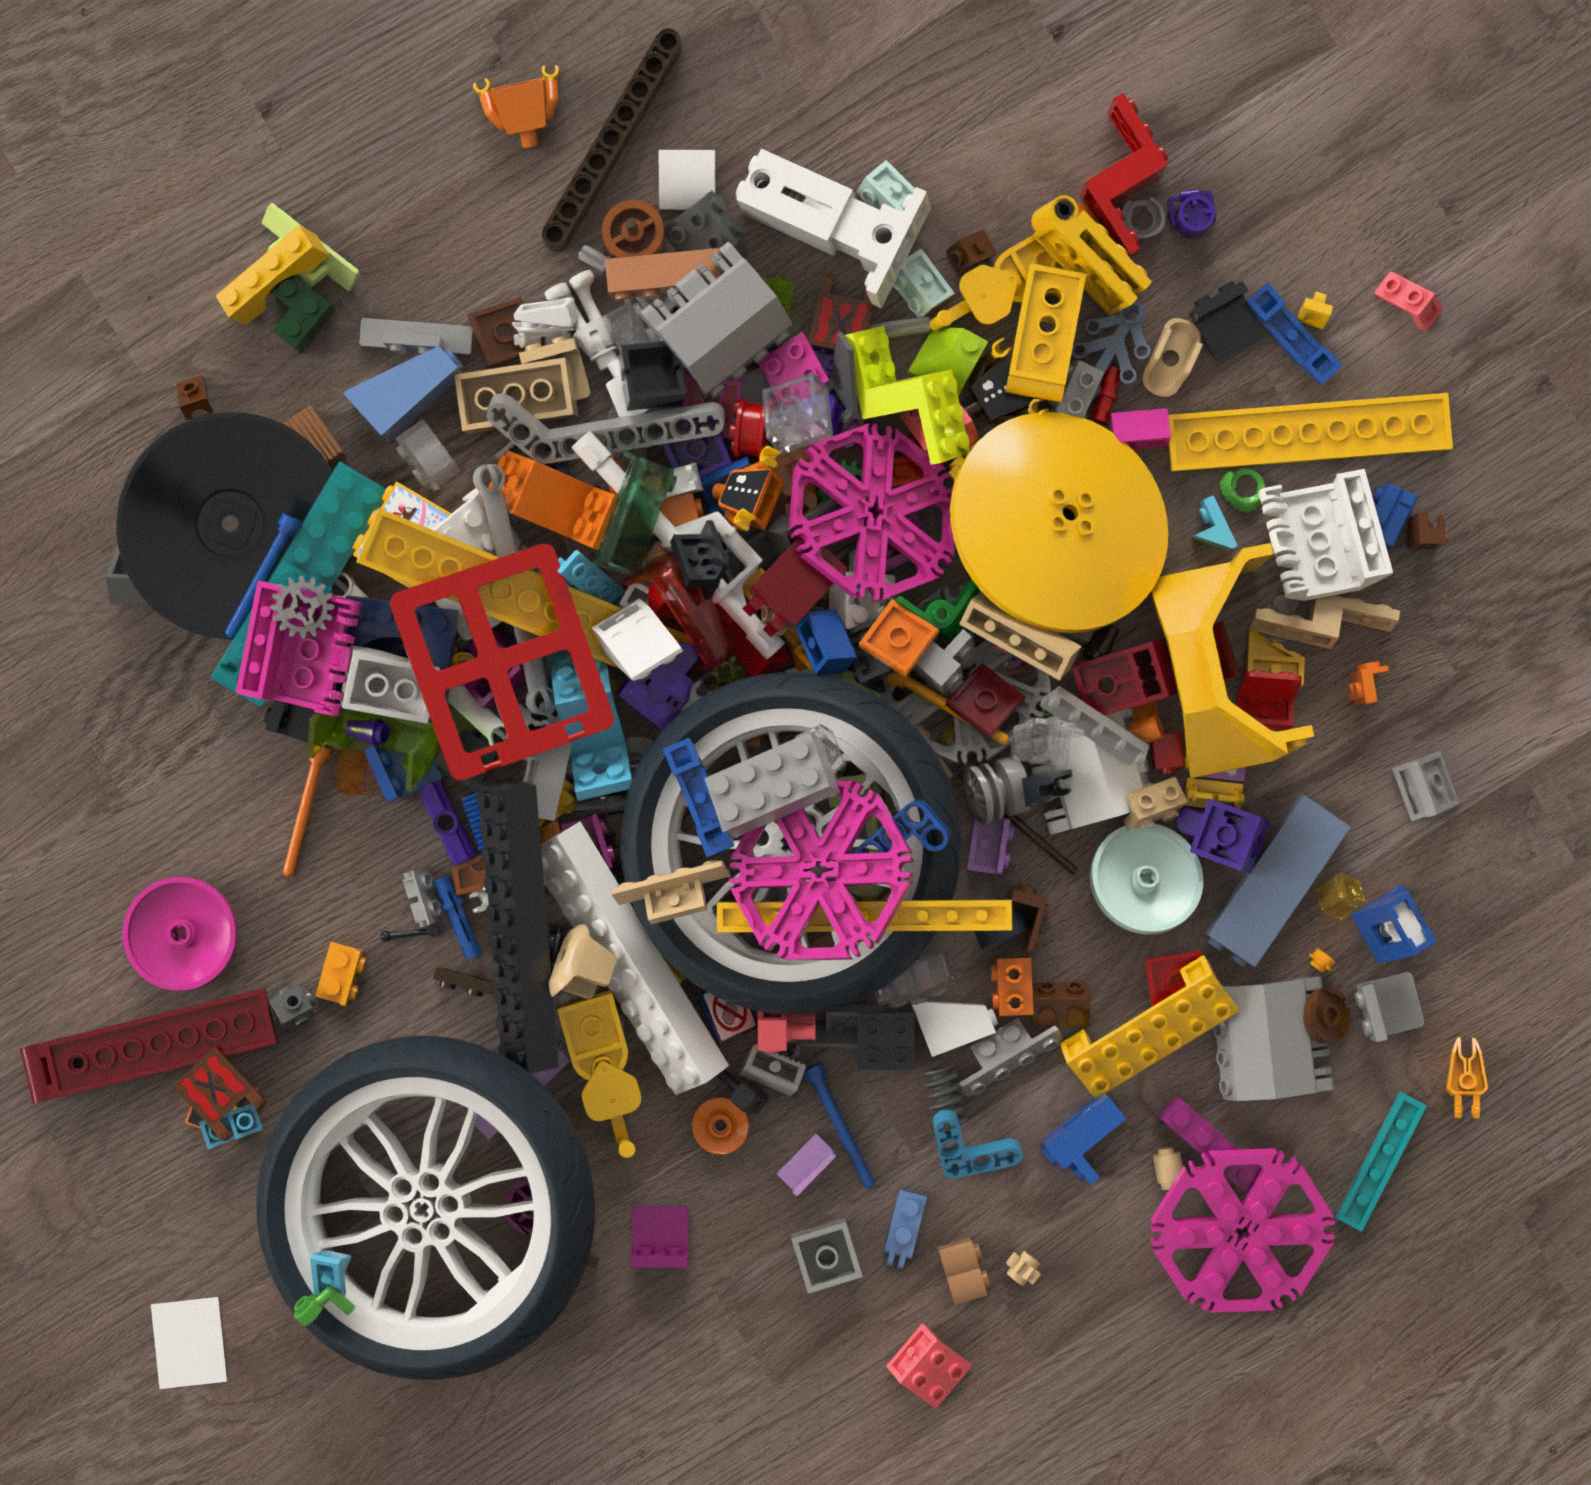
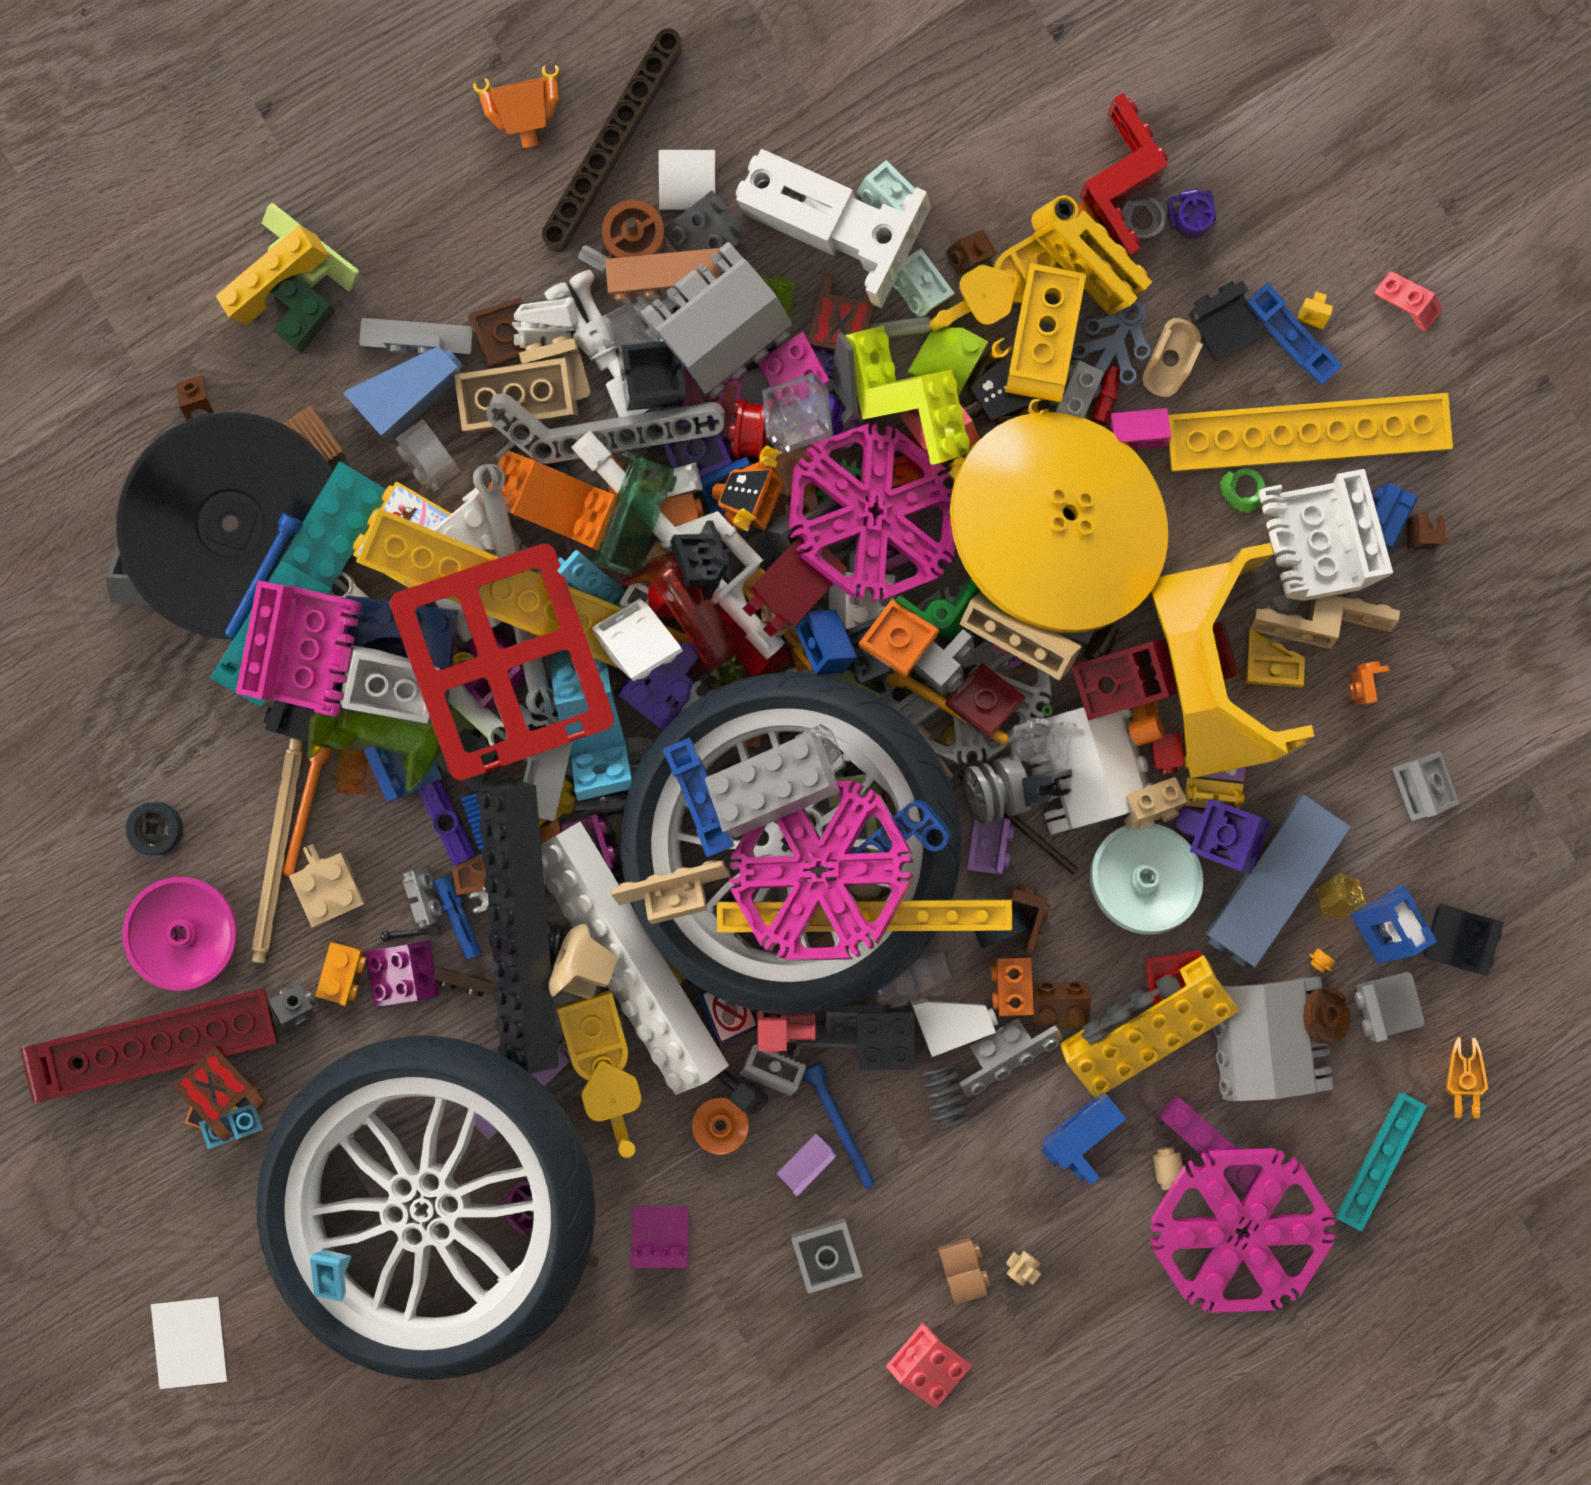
light grey gear [270,575,334,639] -> none
bright green plate [294,1286,355,1326] -> none
dark purple cone [345,719,390,747] -> none
medium blue hinge [883,1188,927,1269] -> none
dark azure beam [933,1110,1023,1179] -> none
light grey hinge [1040,686,1149,766] -> none
medium azure slope [1192,495,1238,551] -> none
red bracket [1236,670,1302,730] -> none
none -> wheel [125,802,183,855]
none -> tan piece [252,739,303,963]
none -> tan plate [289,844,365,928]
none -> magenta bracket [365,940,439,1007]
none -> dark grey plant [1081,974,1181,1044]
none -> black bracket [1424,904,1504,977]

